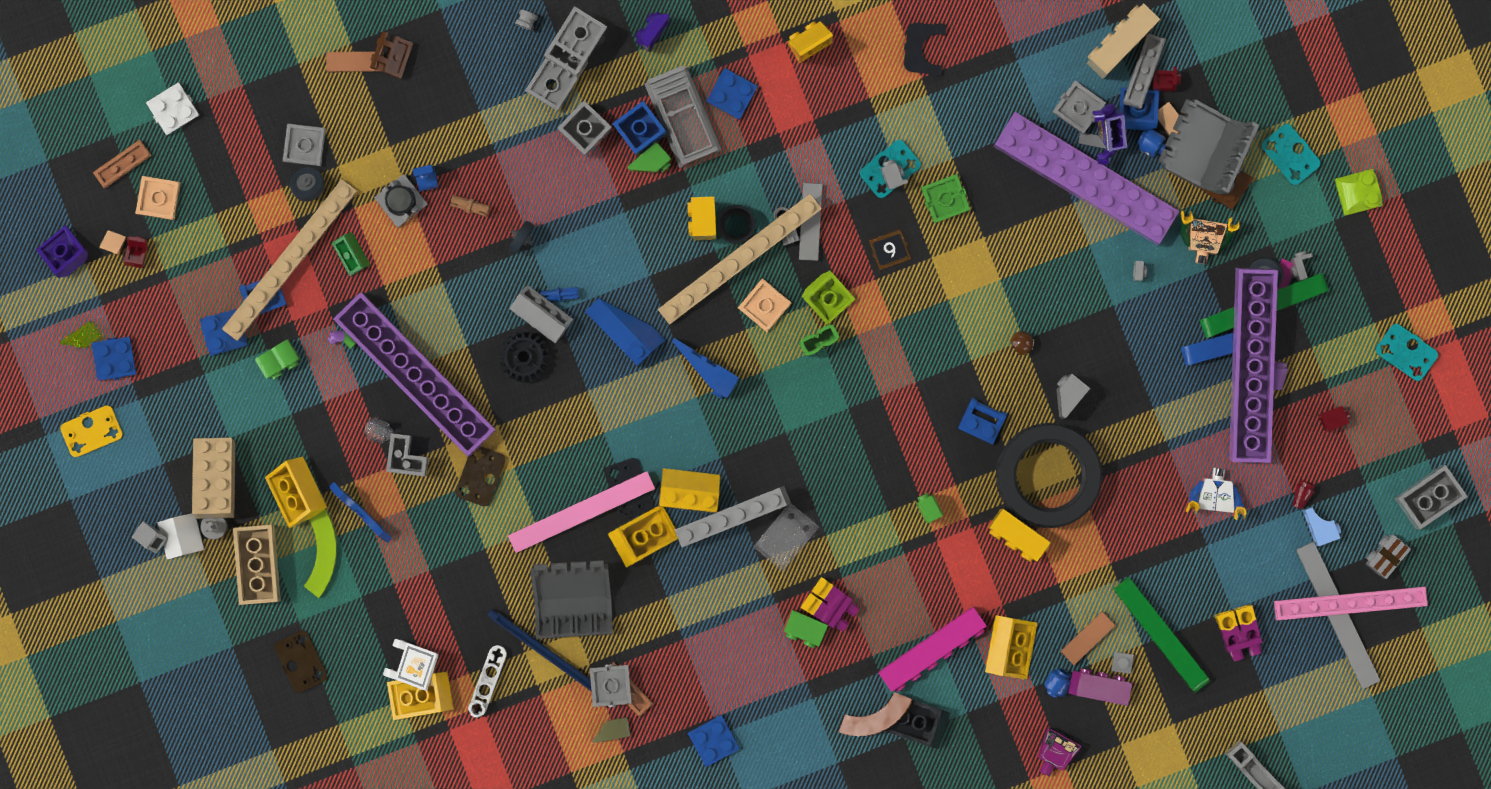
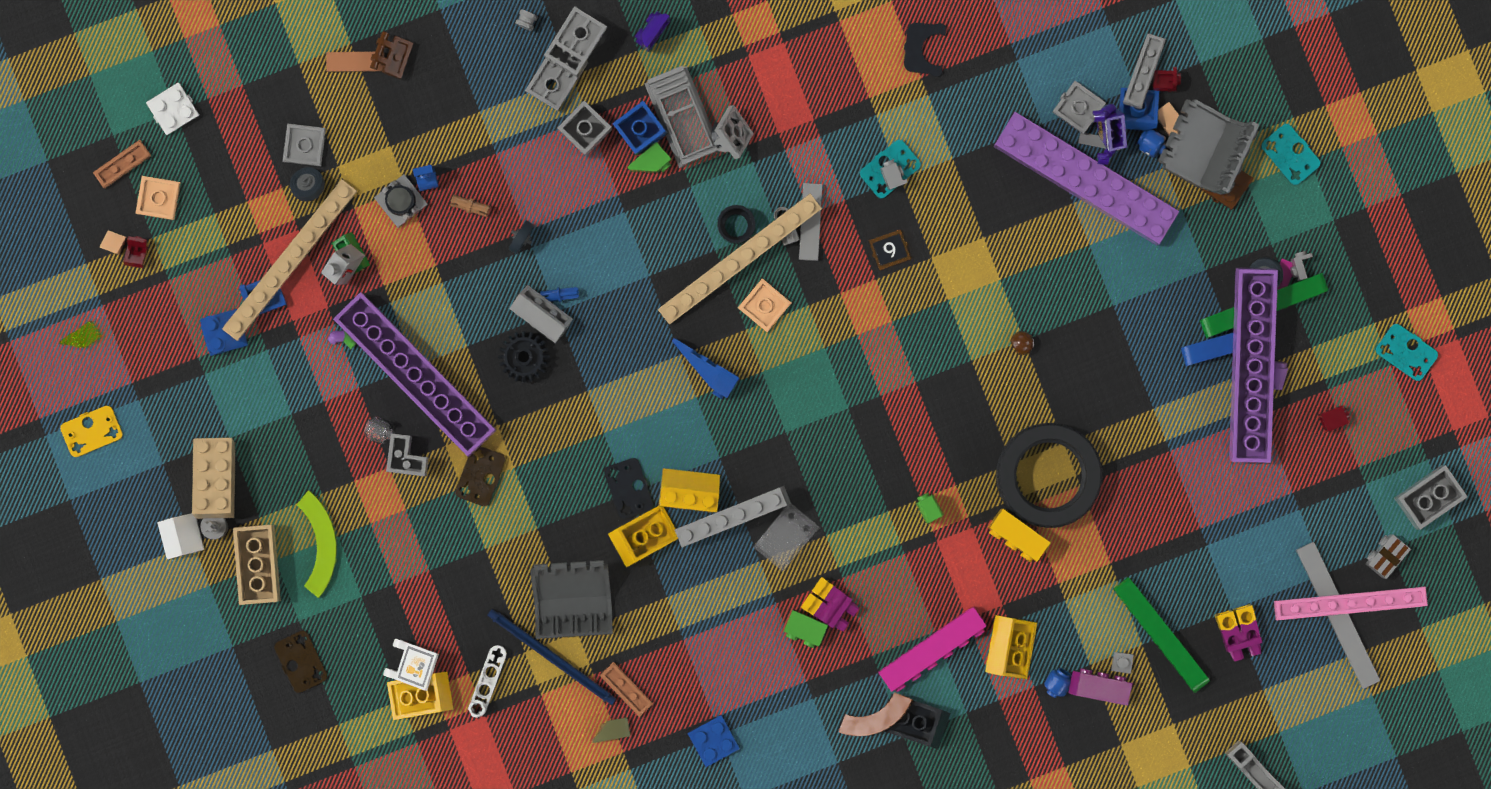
dark purple slope [36,225,88,278] -> none
blue plate [91,337,136,381] -> none
light grey brick [132,521,167,554] -> none
bright green brick [255,339,301,380] -> none
yellow slope [265,457,327,528] -> none
blue tile [329,482,392,542] -> none
bright pink tile [508,471,655,553] -> none
blue wedge [585,298,665,366] -> none
light grey plate [590,664,631,708] -> none
yellow brick [687,197,717,241] -> none
blue plate [706,68,758,120] -> none
yellow slope [788,21,833,63] -> none
bright green brick [799,325,839,356] -> none
lime slope [802,271,855,325] -> none
bright green plate [921,174,970,224] -> none
blue plate [958,397,1007,445] -> none
magenta torso [1037,727,1081,777] -> none
light grey slope [1057,374,1090,419] -> none
nougat tile [1060,611,1116,665] -> none
tan brick [1087,3,1160,79] -> none
light grey plate [1133,261,1147,282] -> none
torso [1180,211,1240,265] -> none
torso [1186,468,1246,520] -> none
dark red cone [1292,480,1315,510] -> none
light blue arch [1302,507,1341,546] -> none
lime slope [1335,169,1383,216] -> none
none -> light grey torso [322,244,365,285]
none -> light grey piece [712,105,754,159]

